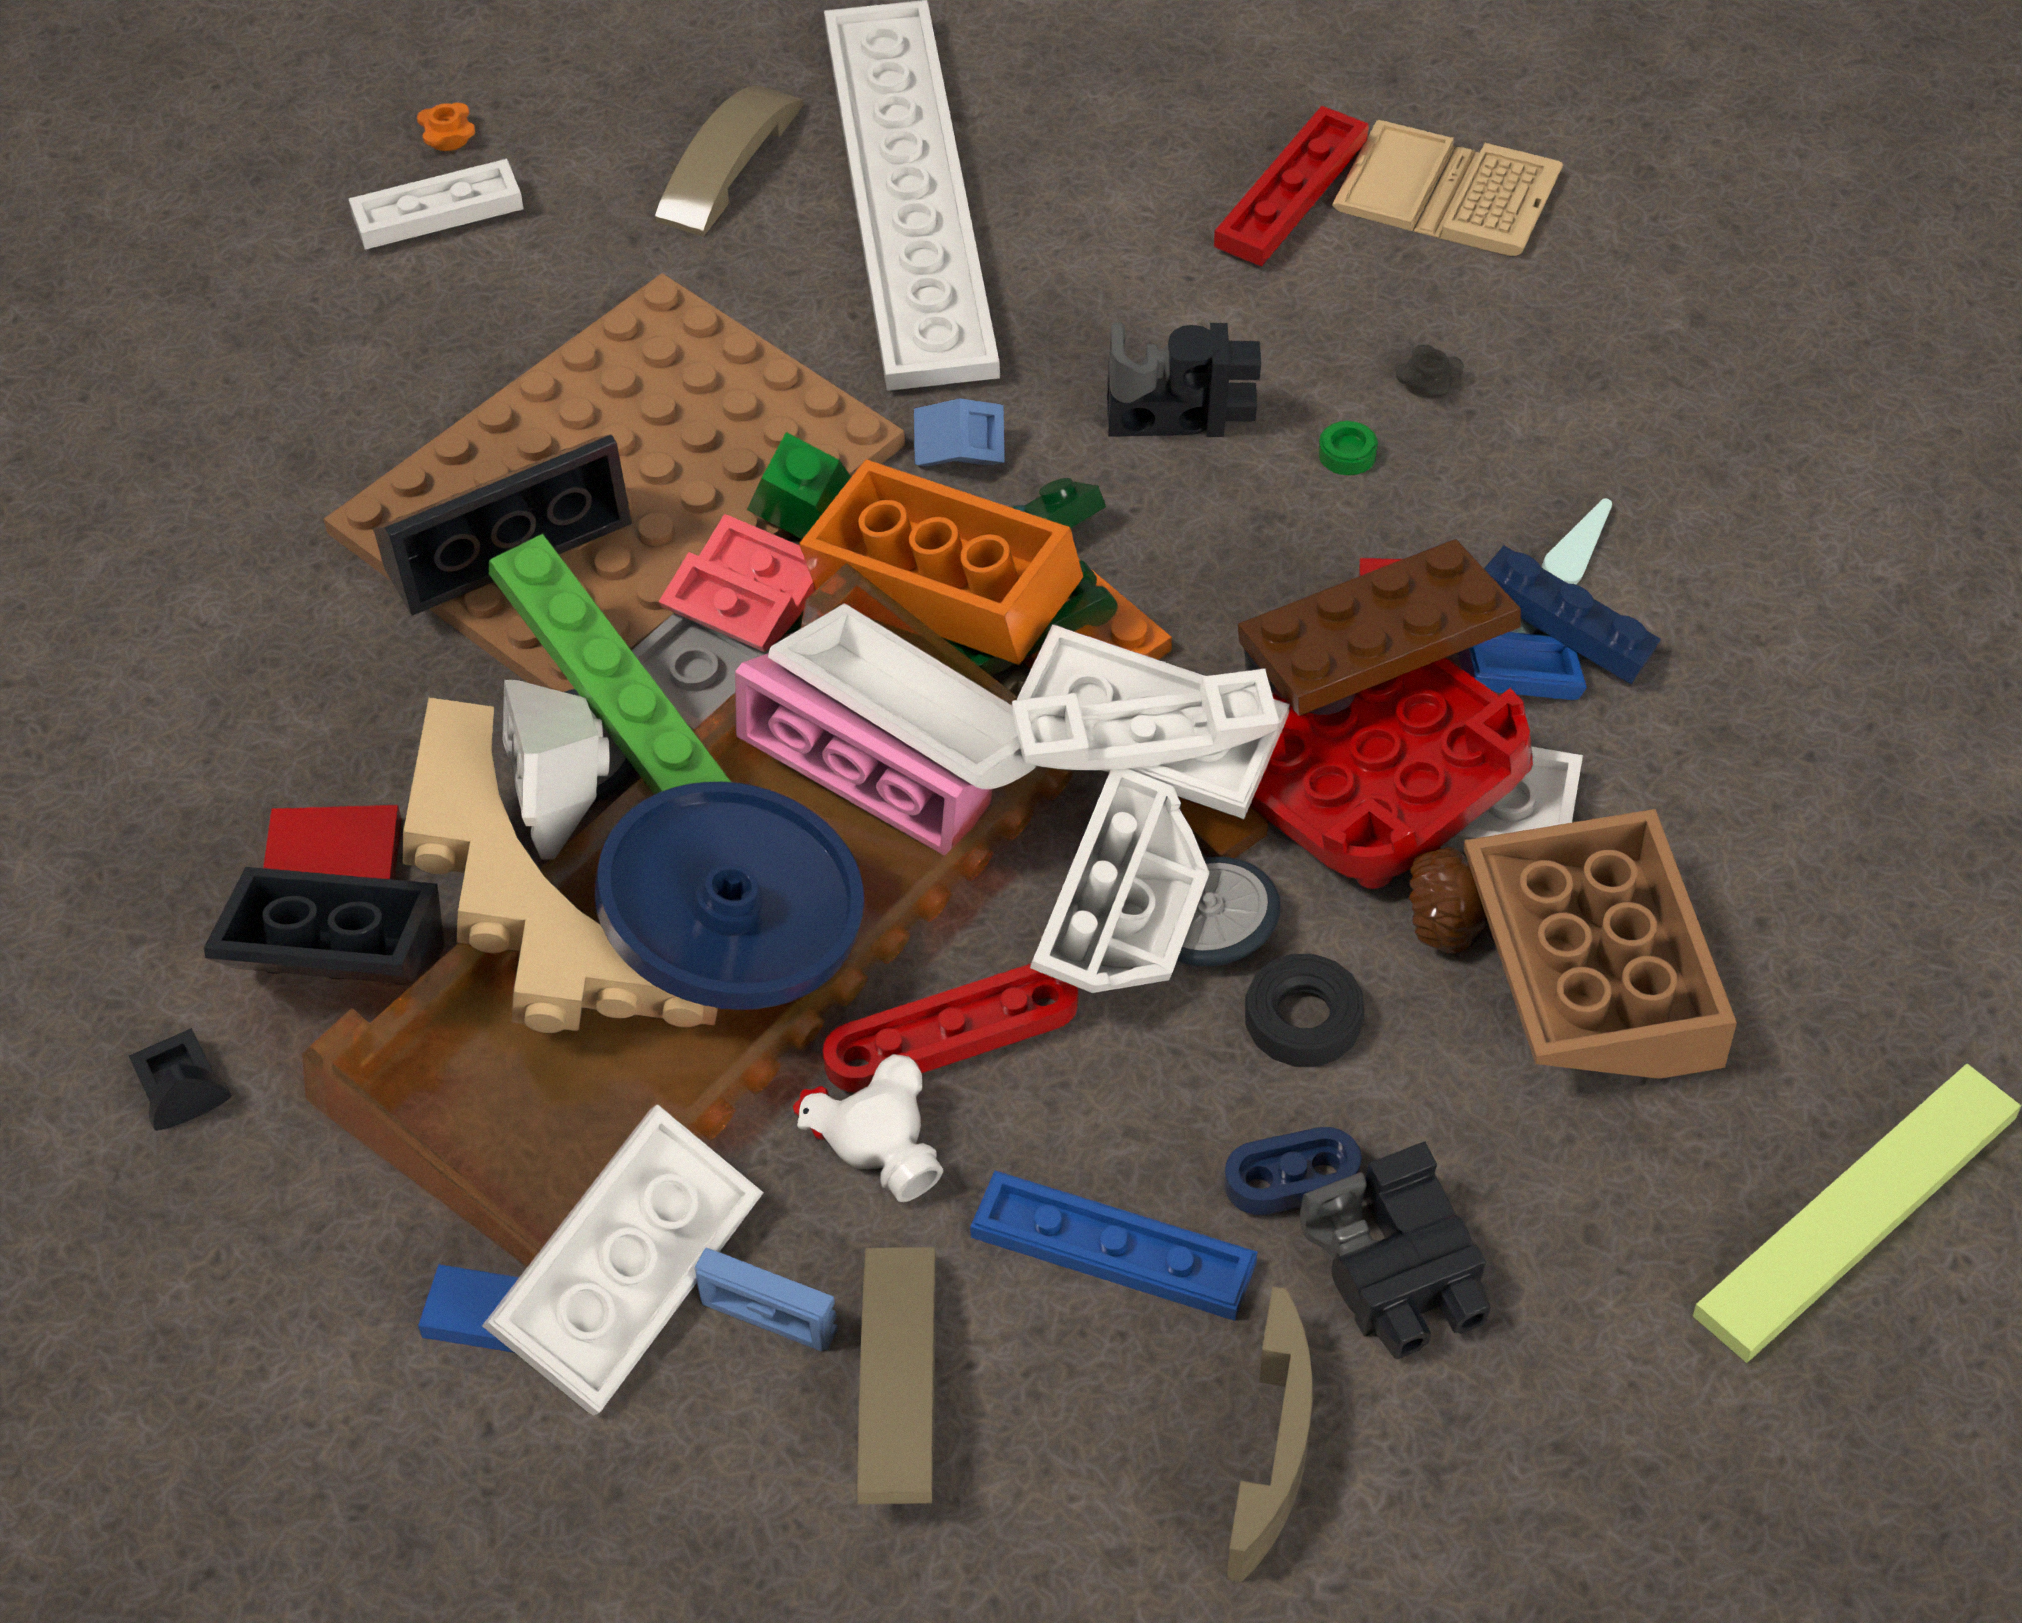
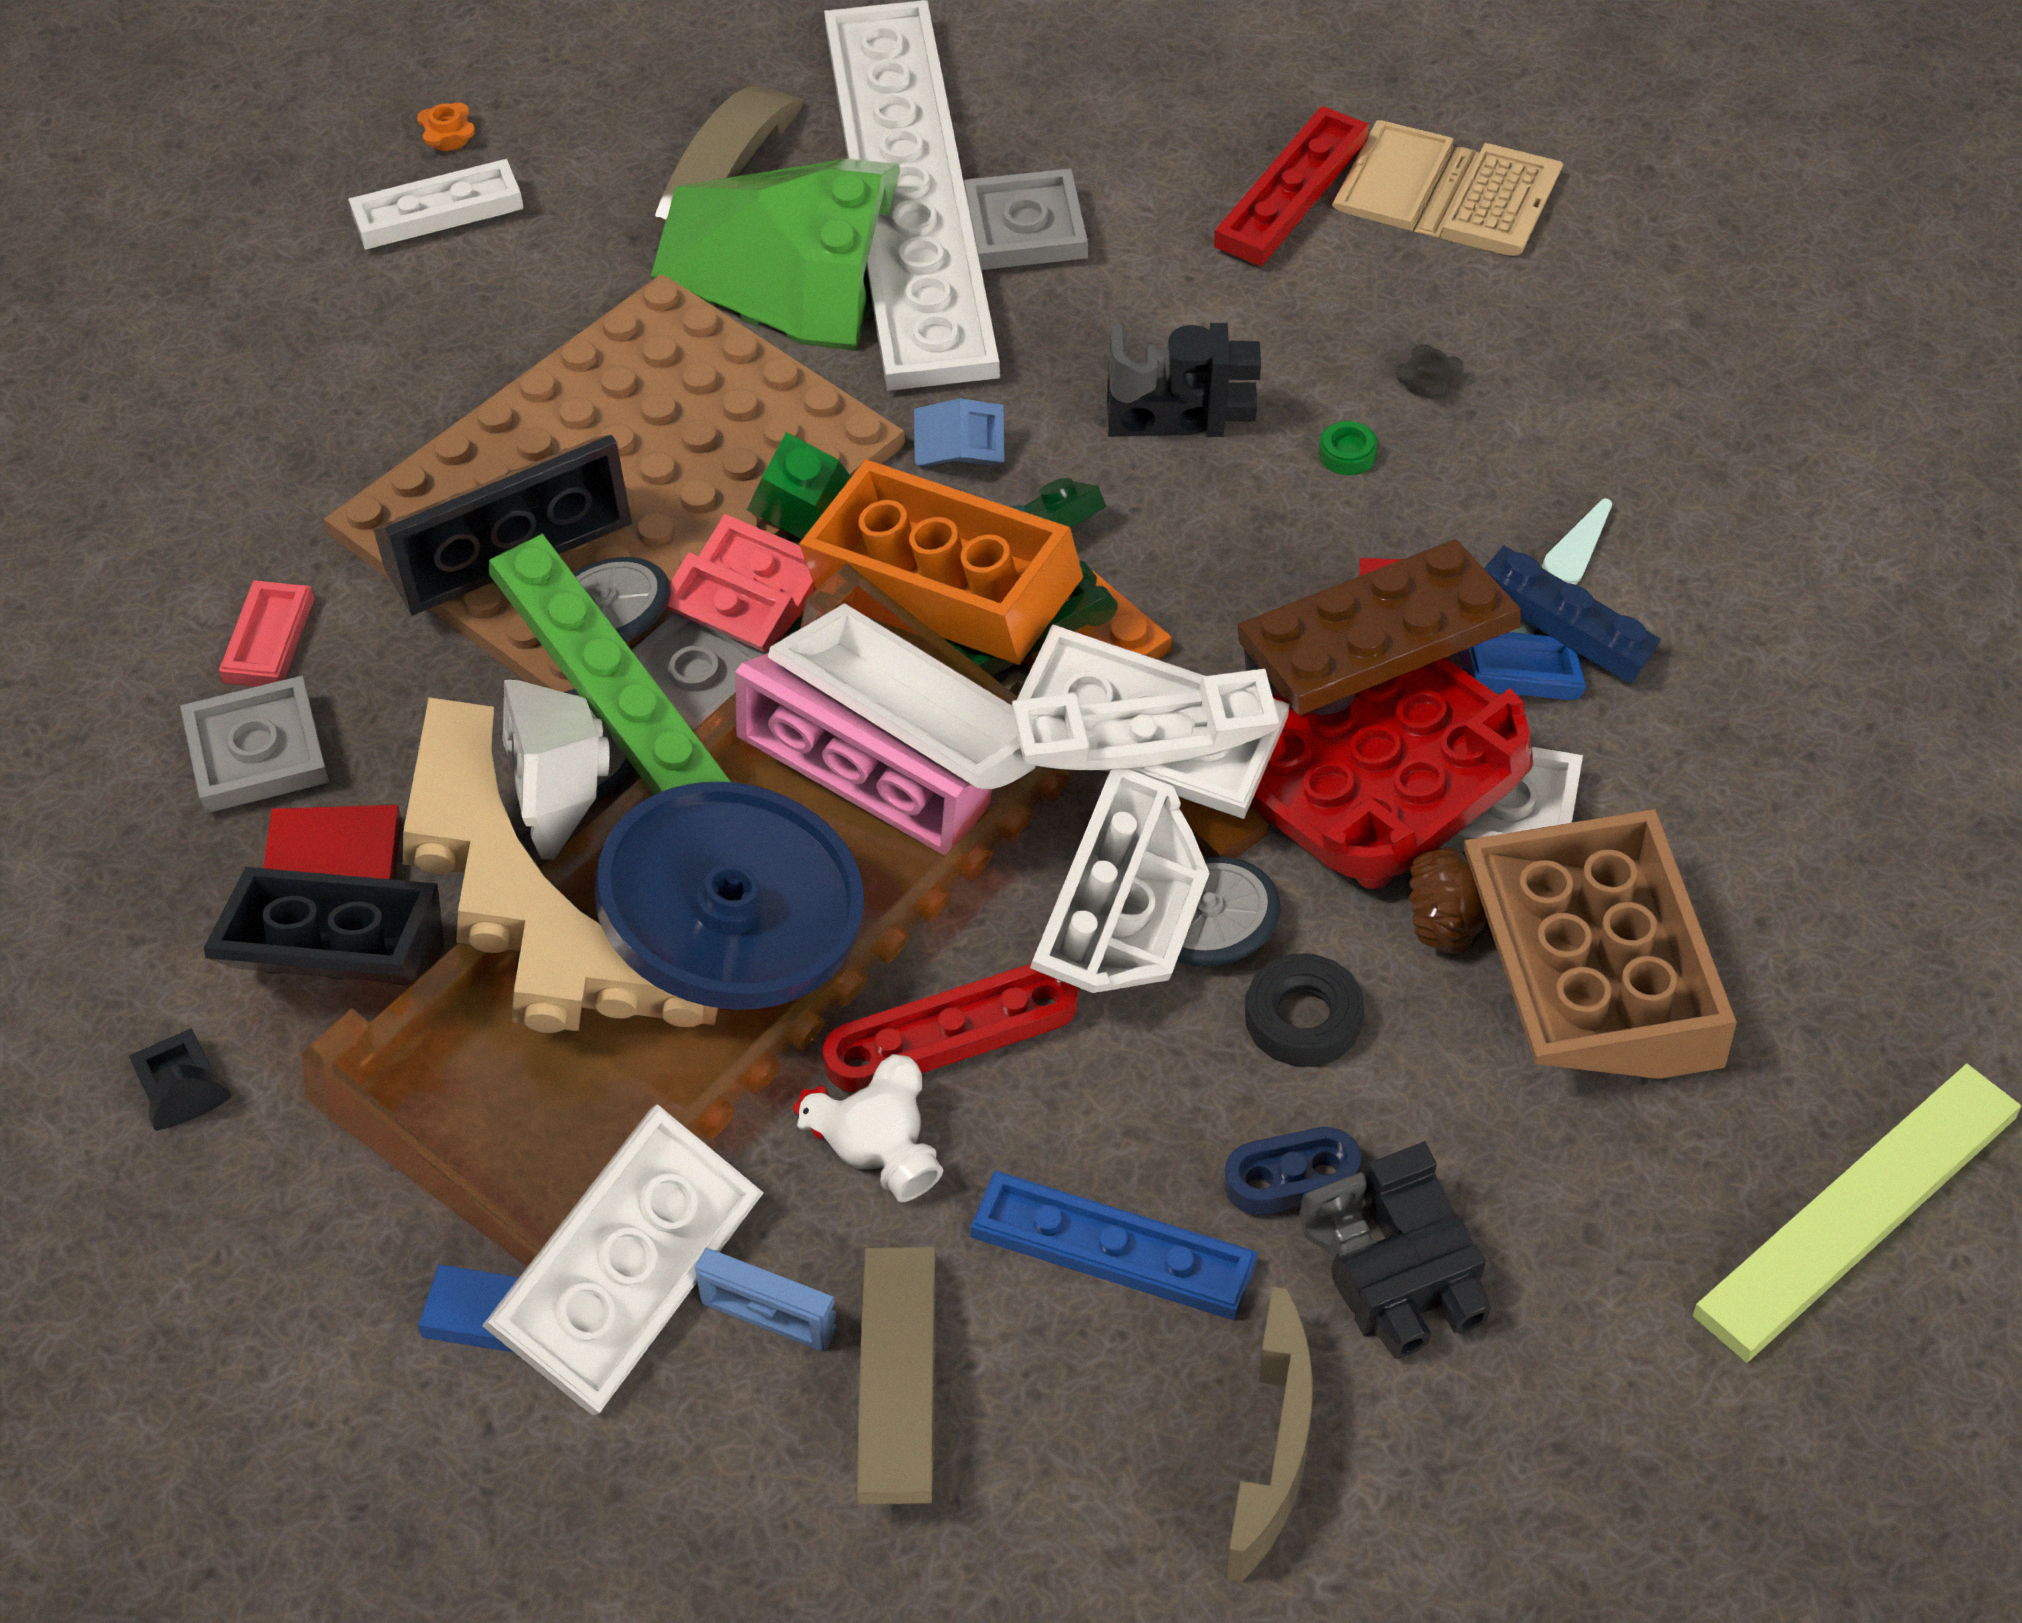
none -> light grey plate [180,675,329,814]
none -> coral tile [219,580,315,687]
none -> light grey wheel [573,557,671,642]
none -> bright green wedge [651,159,900,351]
none -> light grey plate [964,168,1088,270]

